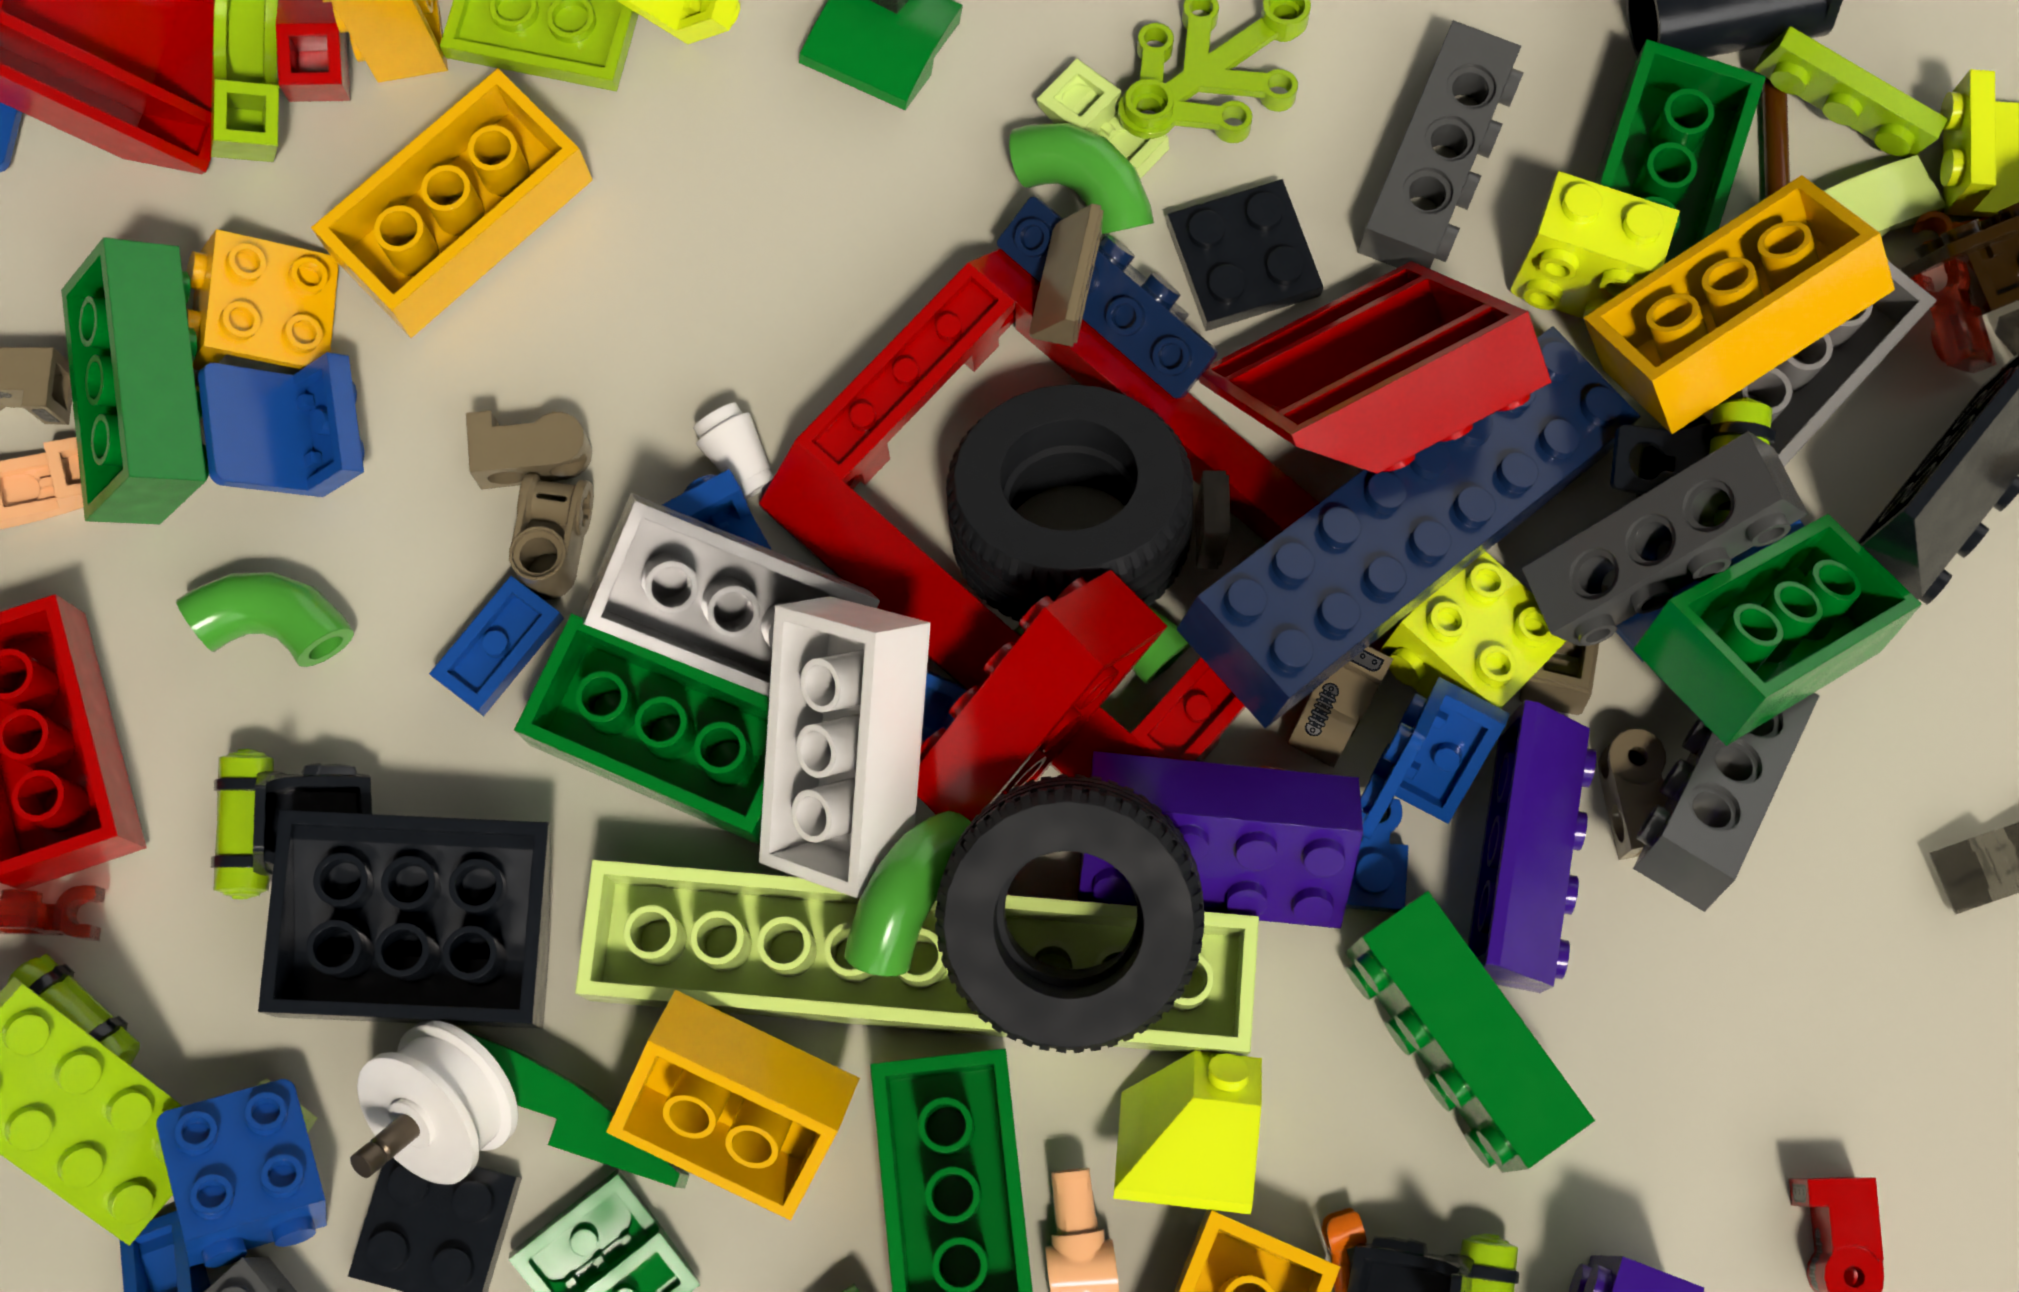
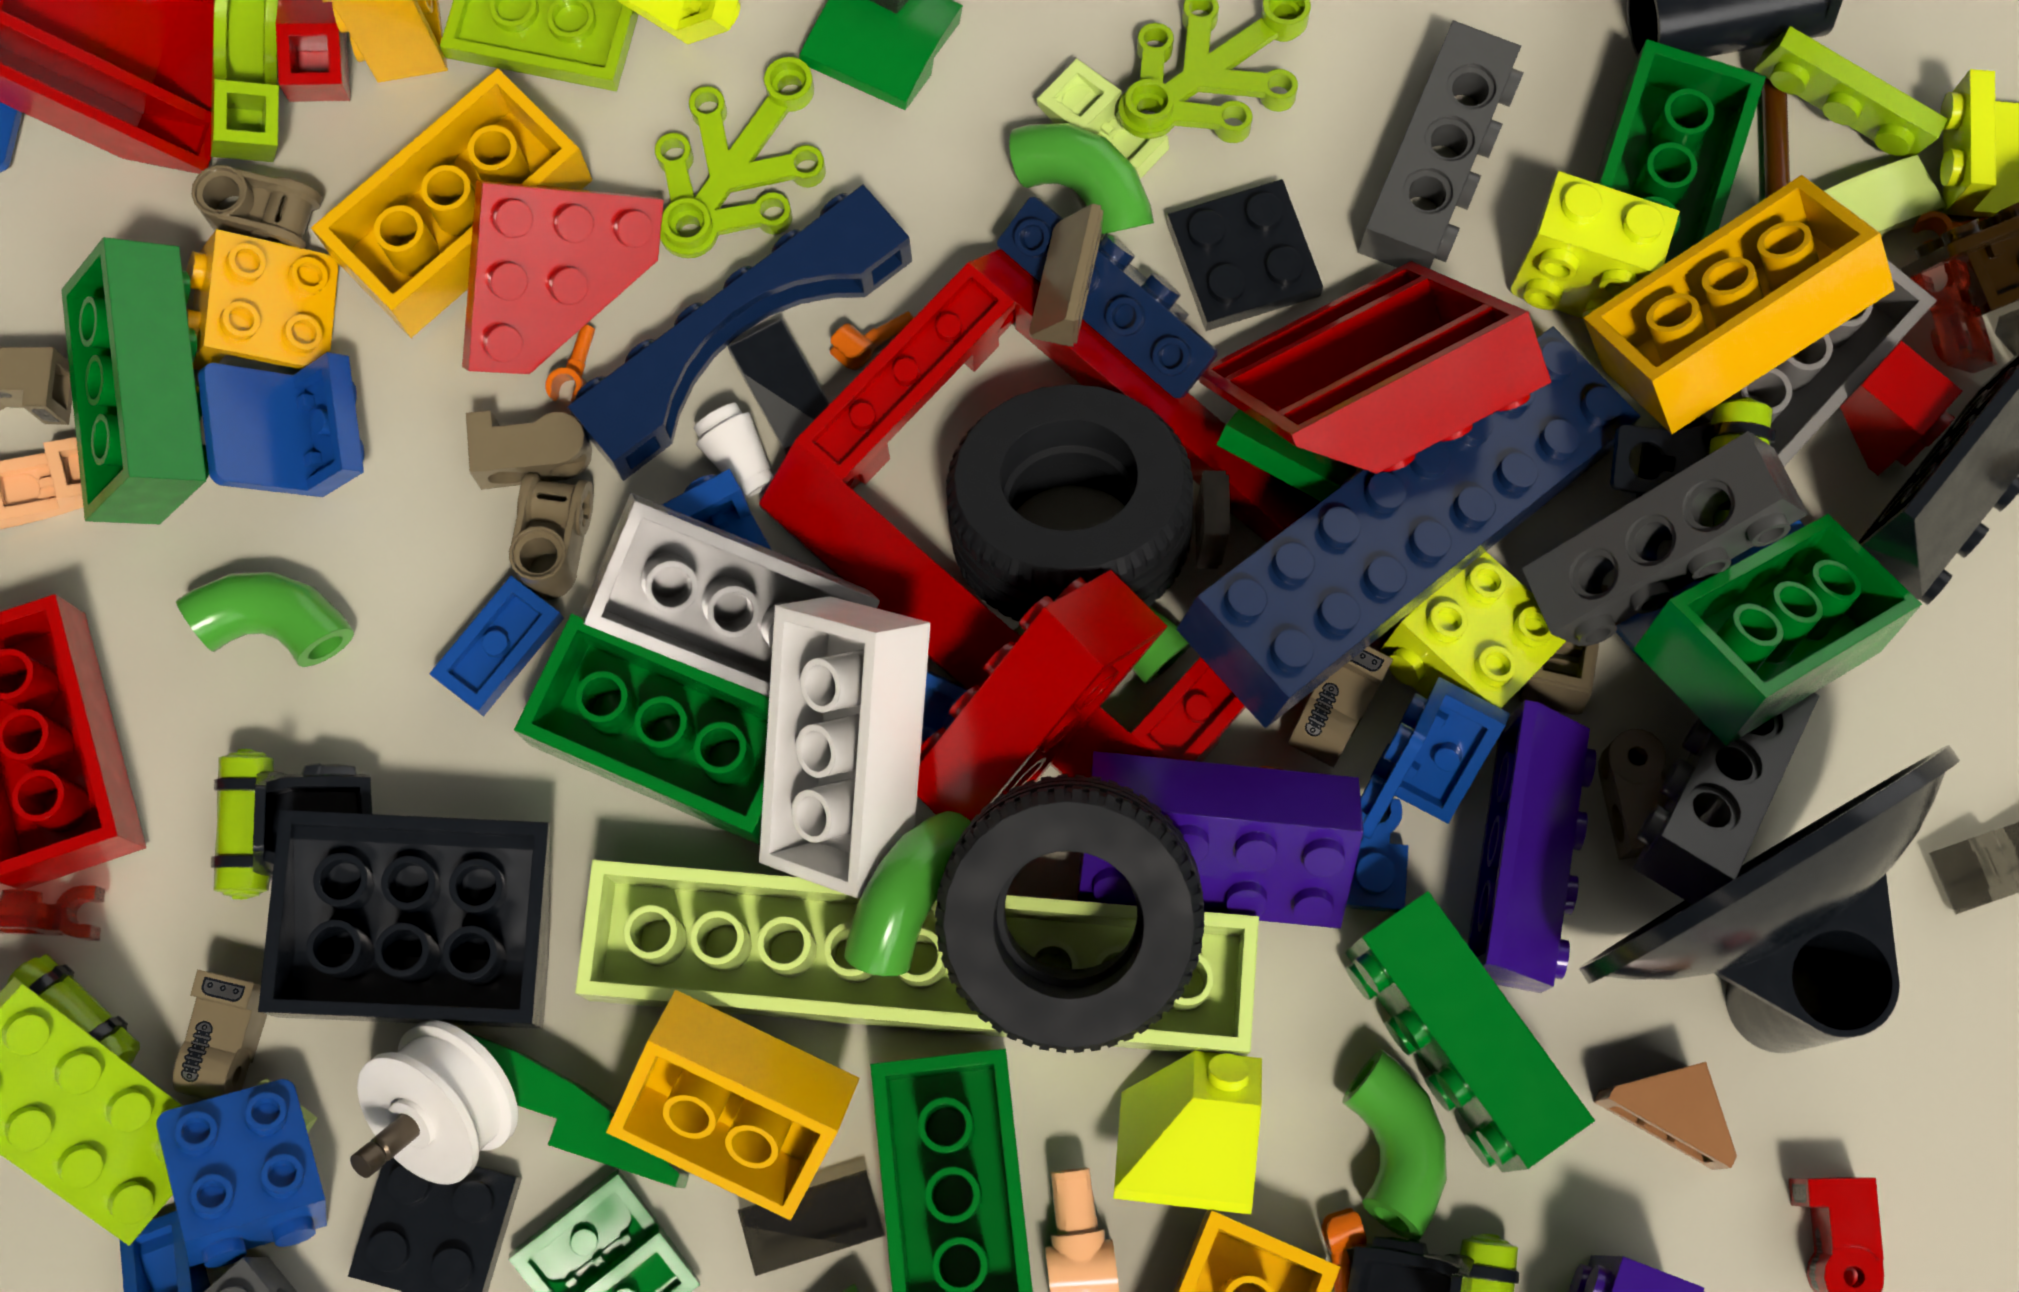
none -> dark tan leg [173,969,267,1100]
none -> dark tan piece [191,165,322,249]
none -> plate [462,180,664,374]
none -> orange hand [545,325,595,403]
none -> dark blue arch [568,184,912,481]
none -> lime plant [655,57,826,258]
none -> black tile [727,319,830,455]
none -> clear smoke tile [737,1170,886,1276]
none -> orange hand [830,311,913,370]
none -> green slope [1216,409,1357,502]
none -> bright green cylinder [1342,1050,1447,1240]
none -> black dish [1579,745,1960,1053]
none -> medium nougat slope [1594,1062,1737,1170]
none -> red slope [1840,341,1963,476]

